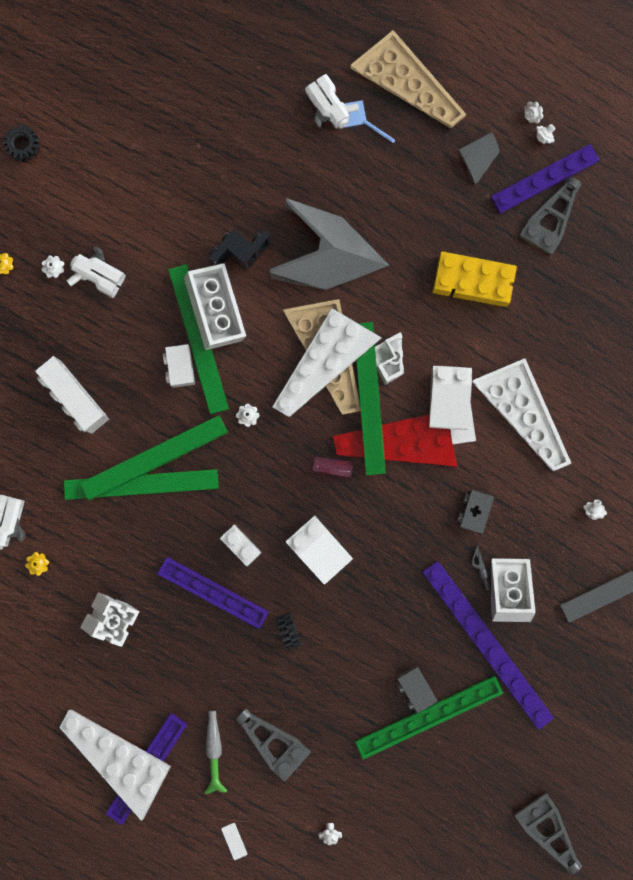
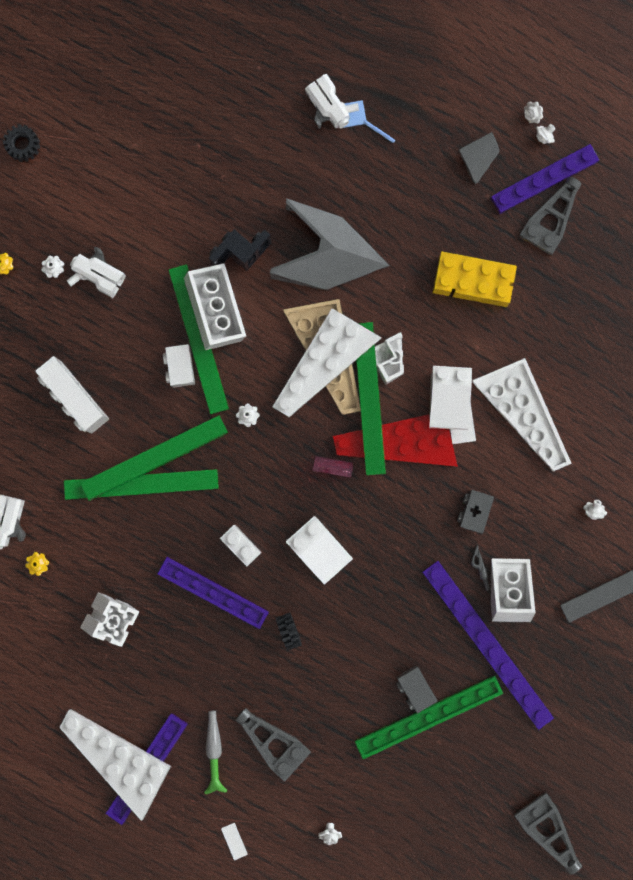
tan wing [350,30,466,128] -> none

